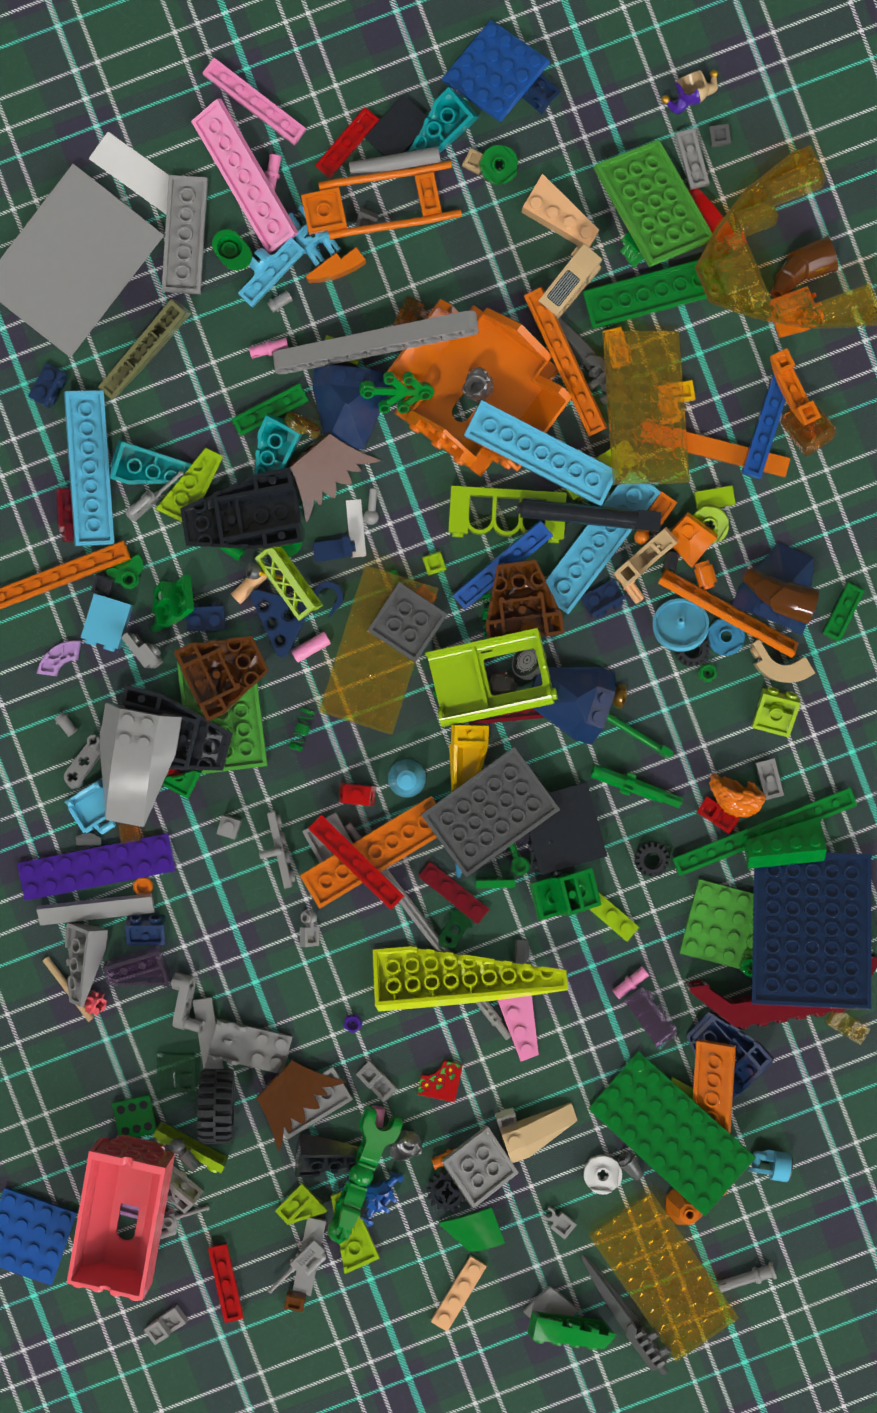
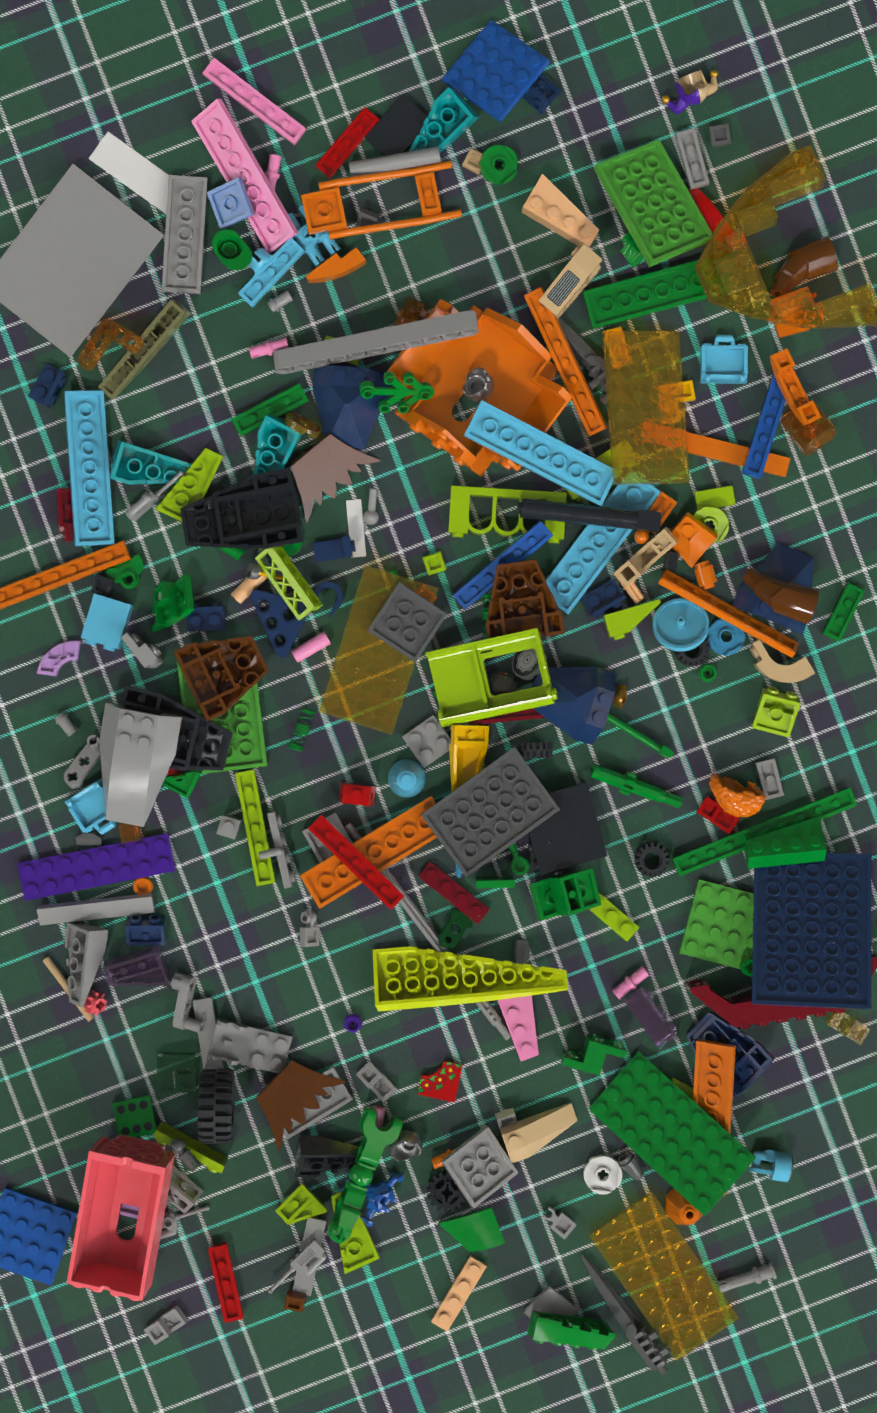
none -> clear orange beam [77,319,143,371]
none -> medium blue plate [207,177,255,229]
none -> lime plate [235,770,276,886]
none -> light grey plate [402,715,451,768]
none -> black tyre [518,742,553,758]
none -> green bracket [560,1033,627,1076]
none -> lime slope [603,599,661,640]
none -> medium azure piece [700,334,748,384]

